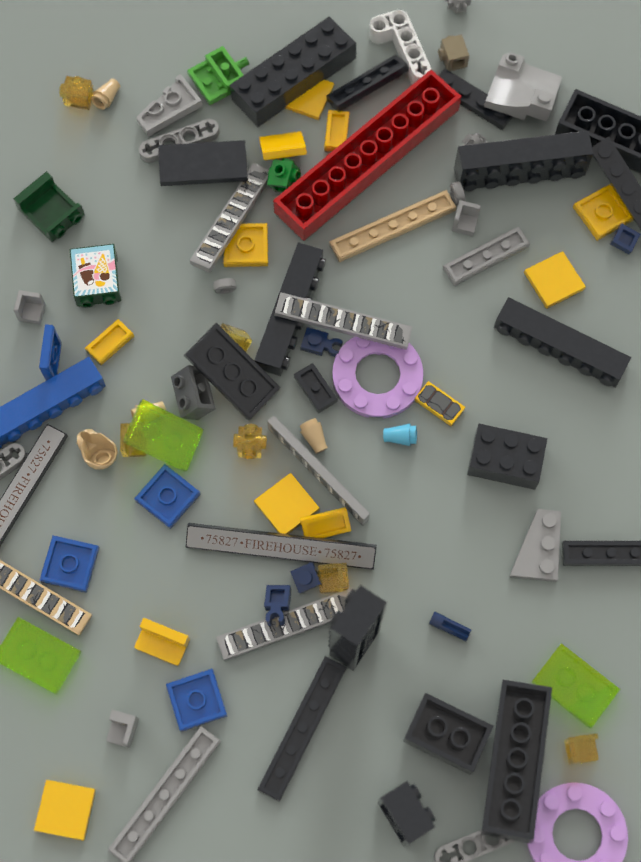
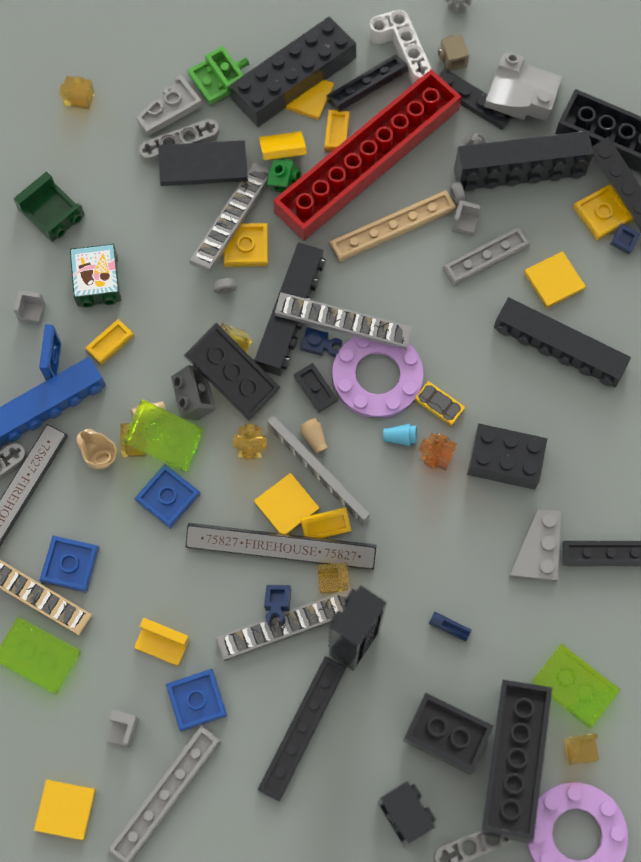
tan cone [91,78,120,110] -> none
dark blue plate [290,562,322,594] -> none
none -> clear orange brick [419,433,457,471]

